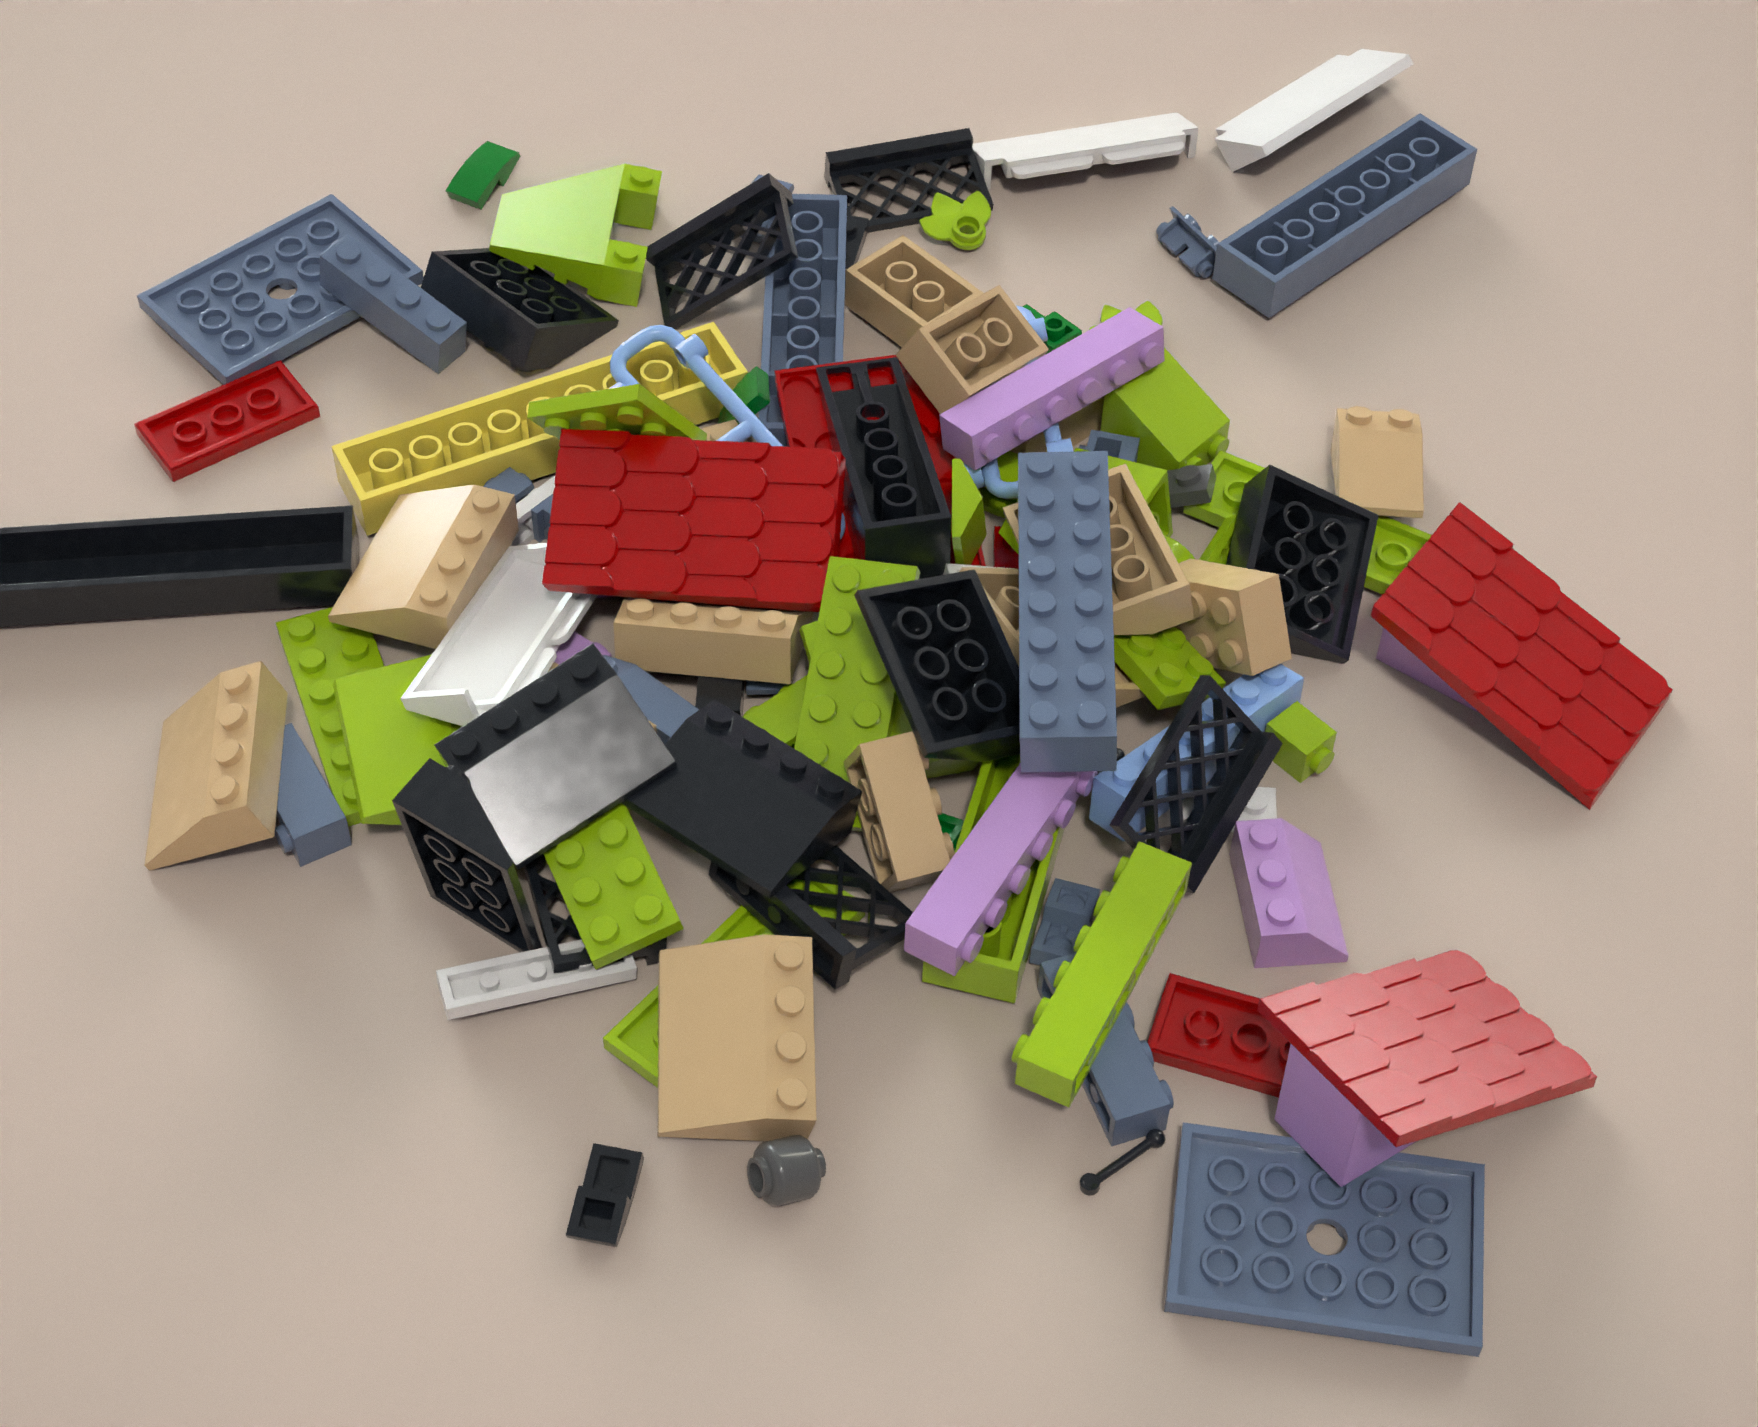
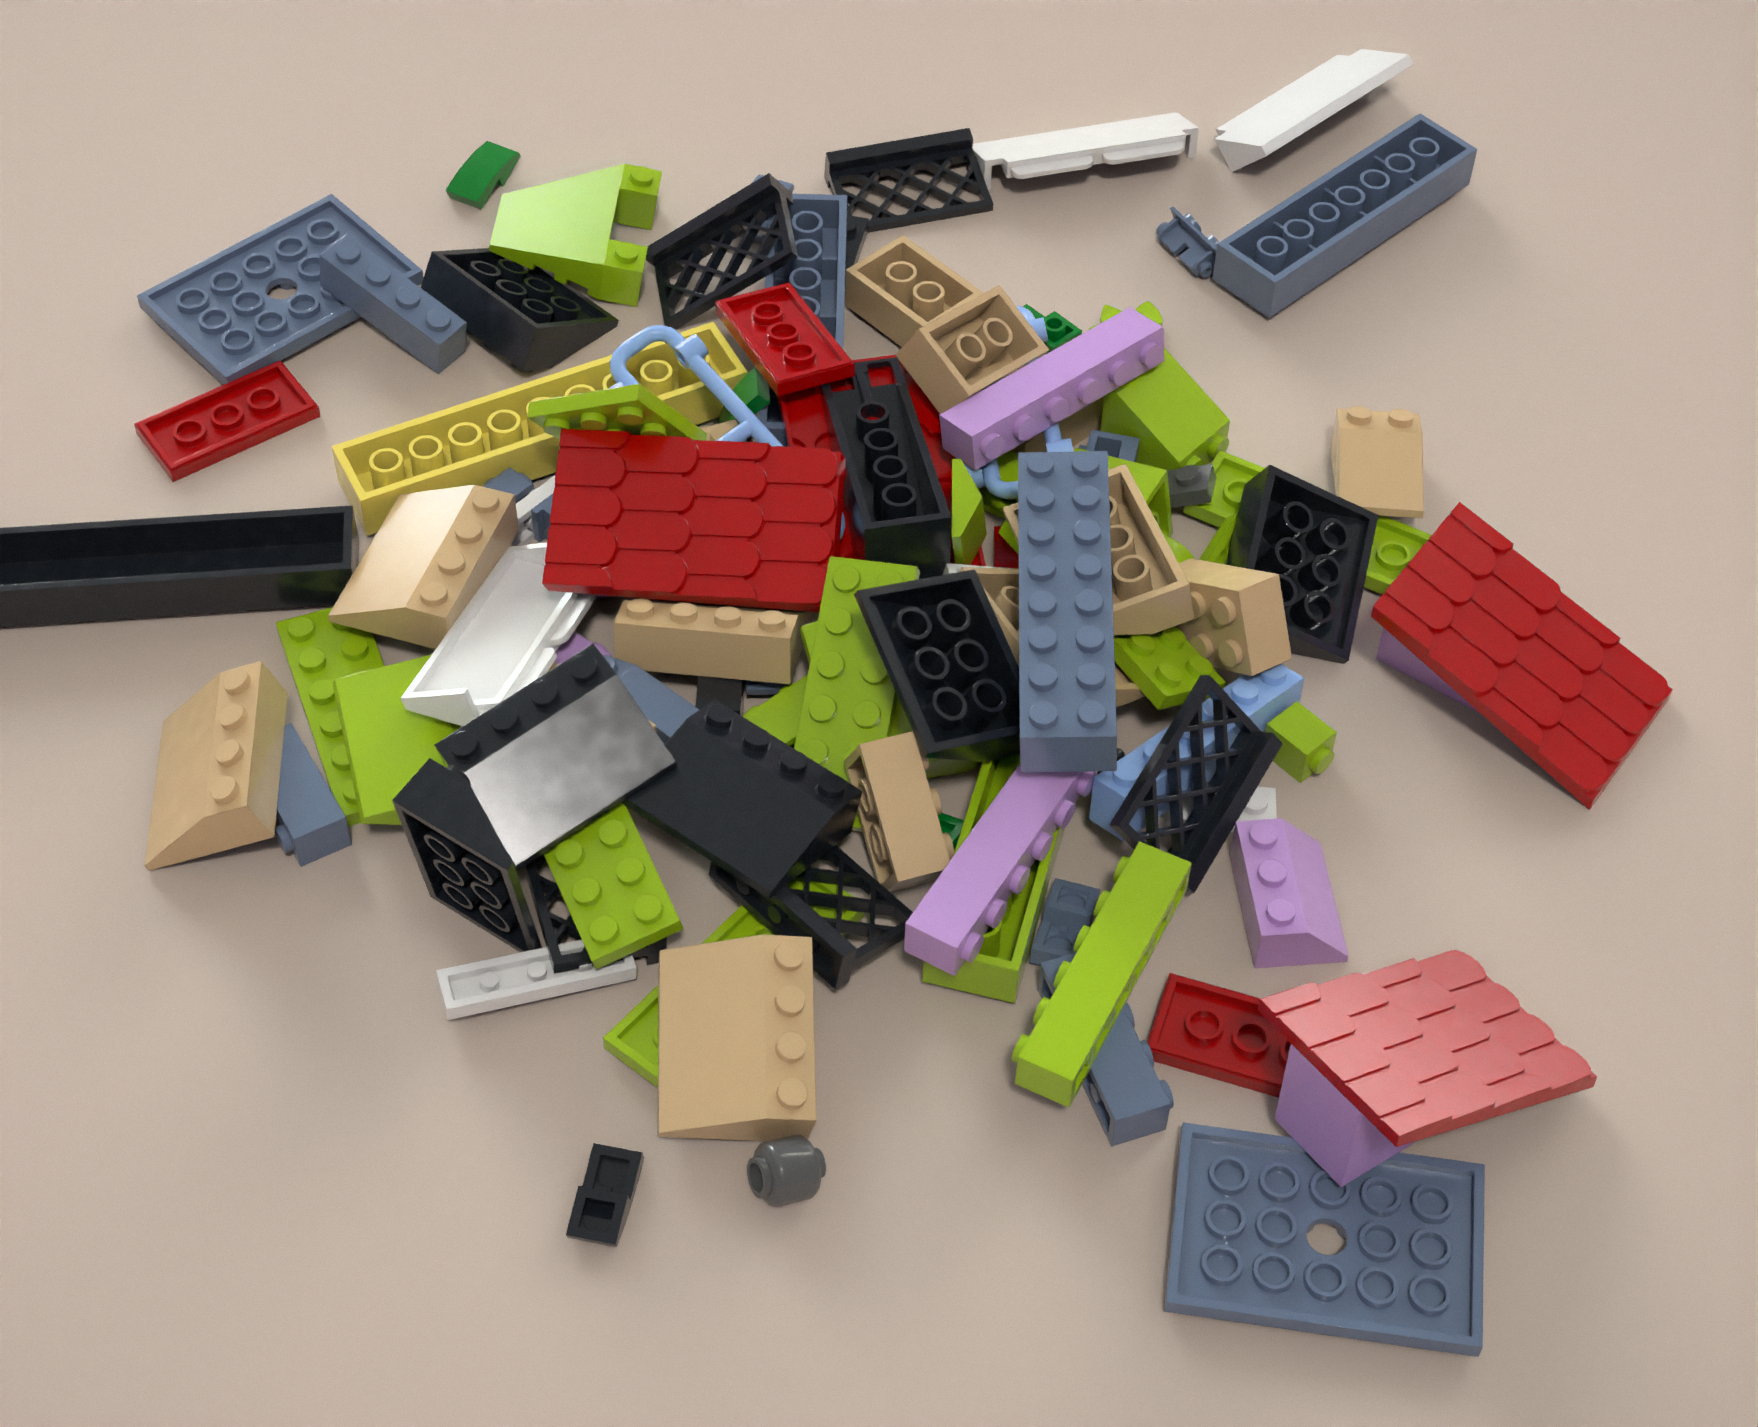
lime plate [919,191,991,250] -> none
black hinge [1080,1129,1166,1196] -> none
none -> red tile [715,282,855,396]

